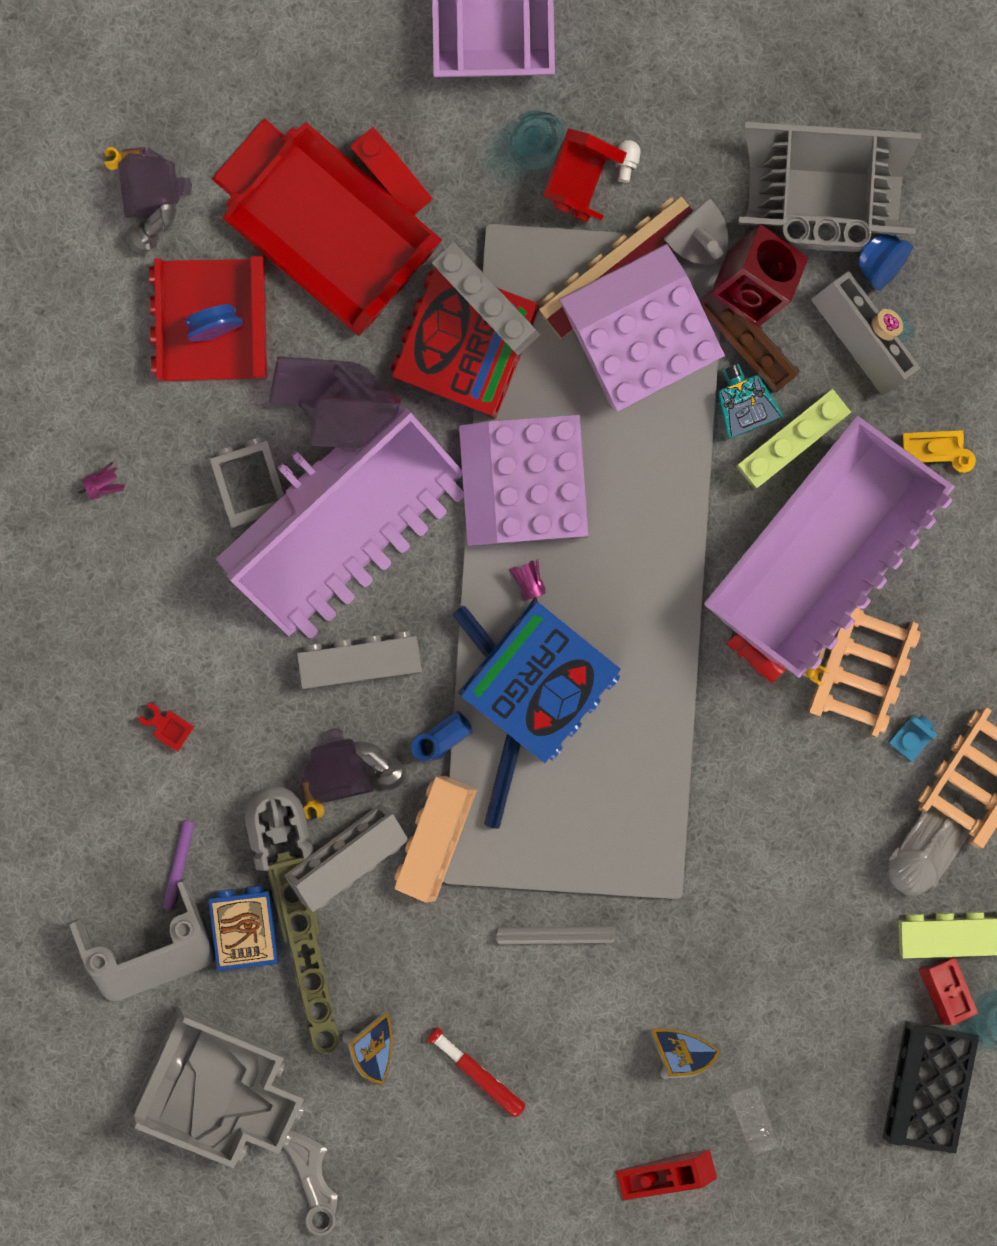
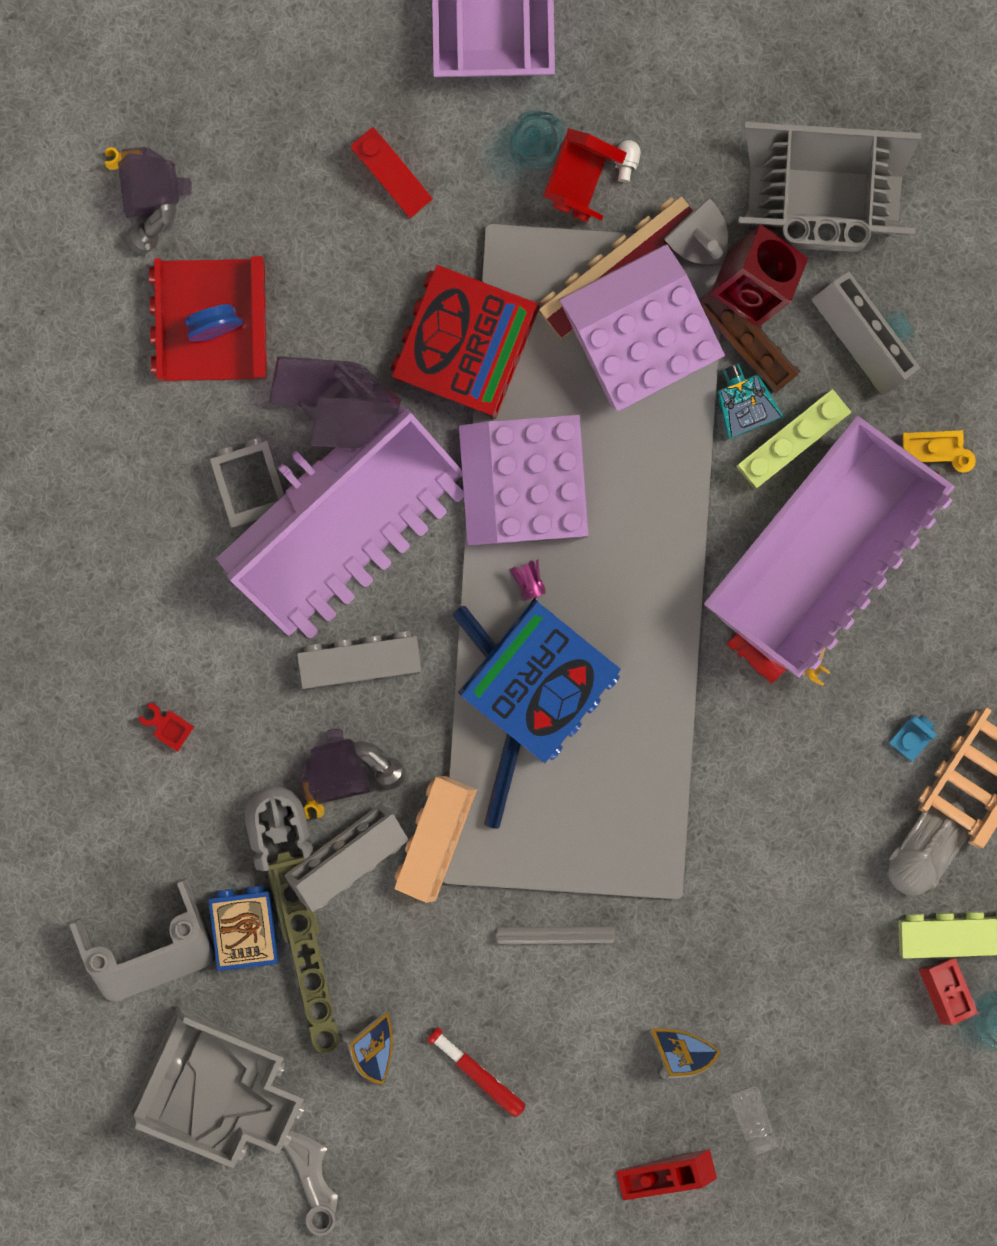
flat silver piece [79,461,125,500] -> none
medium lavender bar [162,820,195,910] -> none
red panel [212,119,442,336] -> none
blue piece [412,711,473,761] -> none
light grey brick [432,242,540,355] -> none
light nougat fence [807,607,921,737] -> none
blue hat [859,234,913,291] -> none
tan tile [872,309,903,341] -> none
black fence [882,1021,979,1154] -> none

